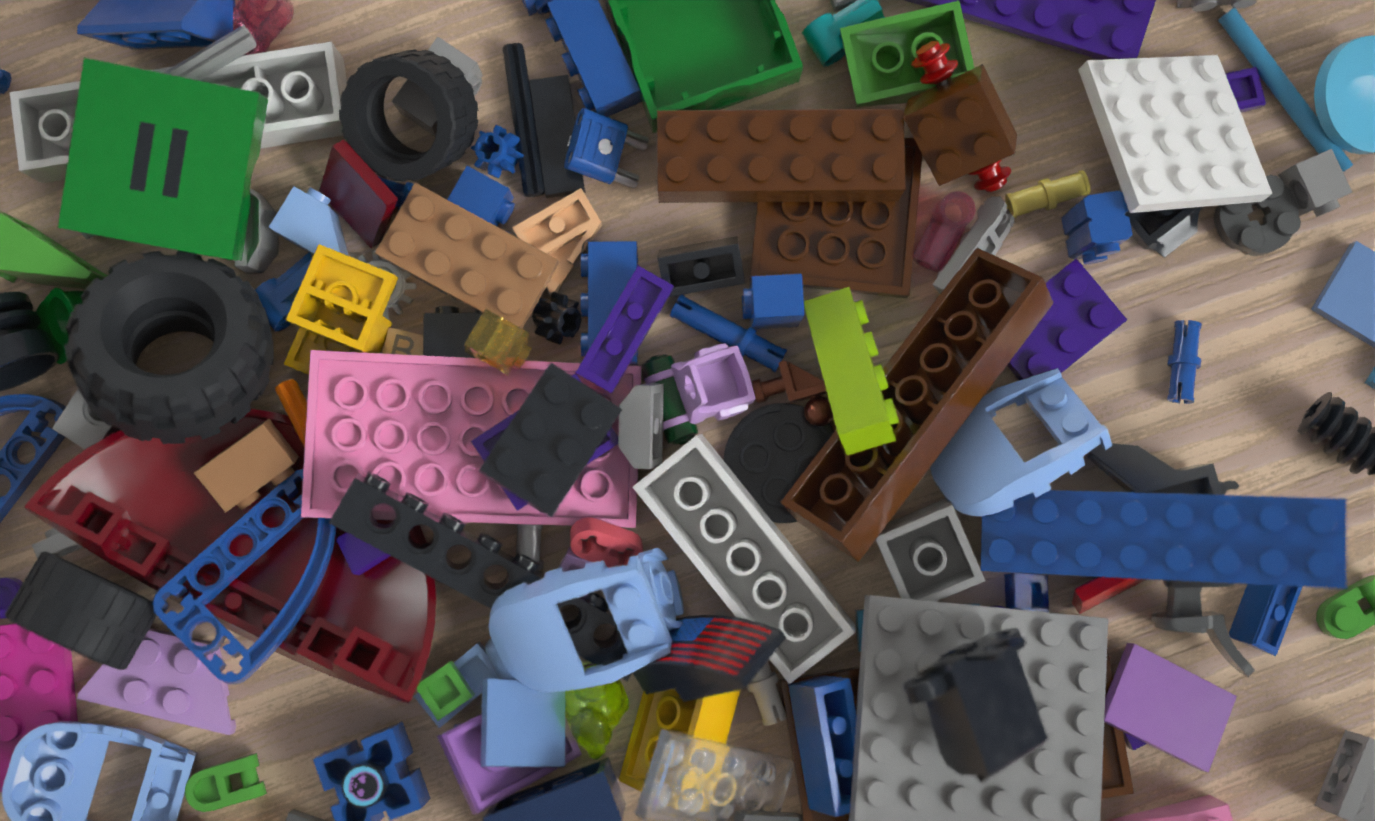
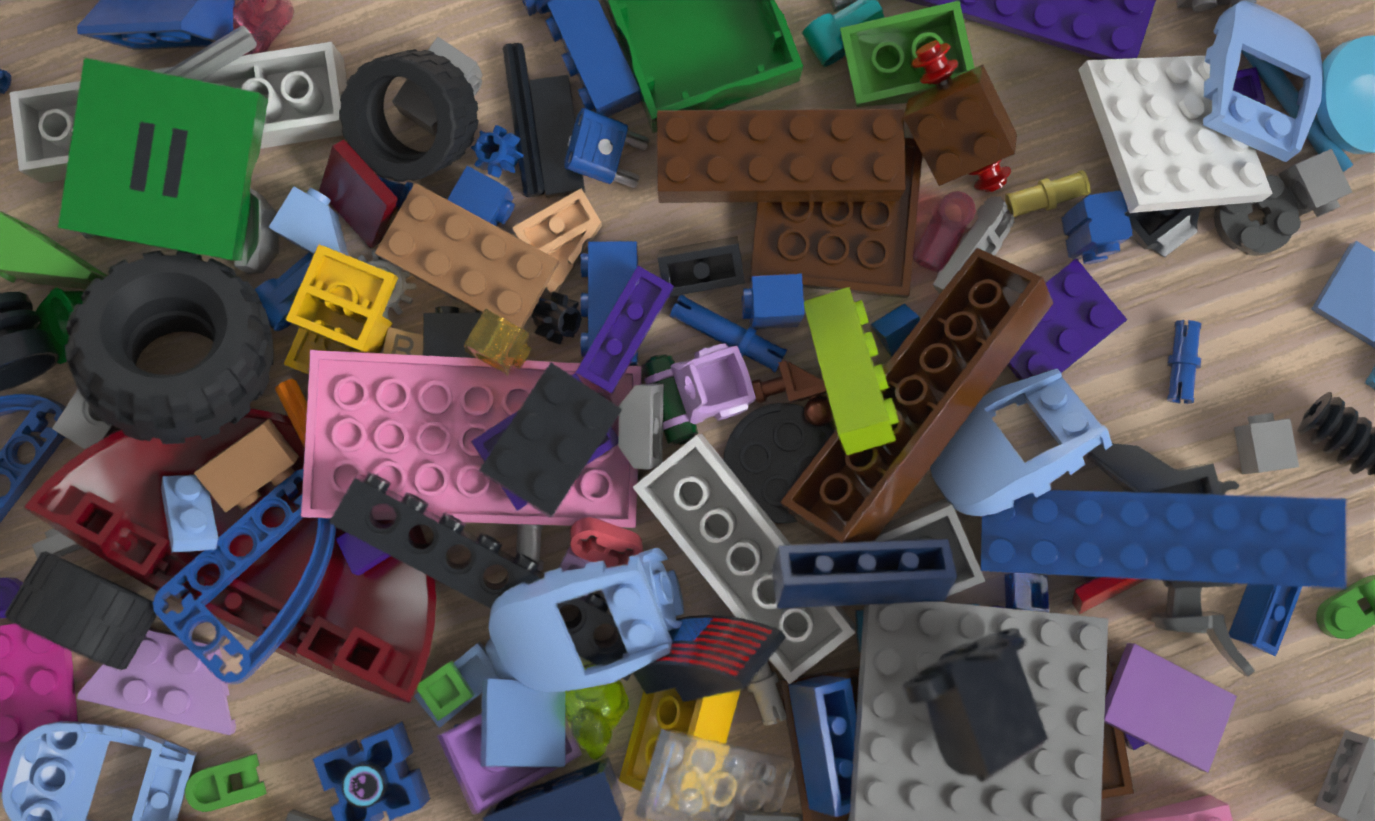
none -> light blue plate [161,475,218,552]
none -> dark blue brick [772,539,957,609]
none -> blue slope [871,303,920,357]
none -> light blue slope [1203,1,1322,162]
none -> light grey brick [1234,413,1299,474]

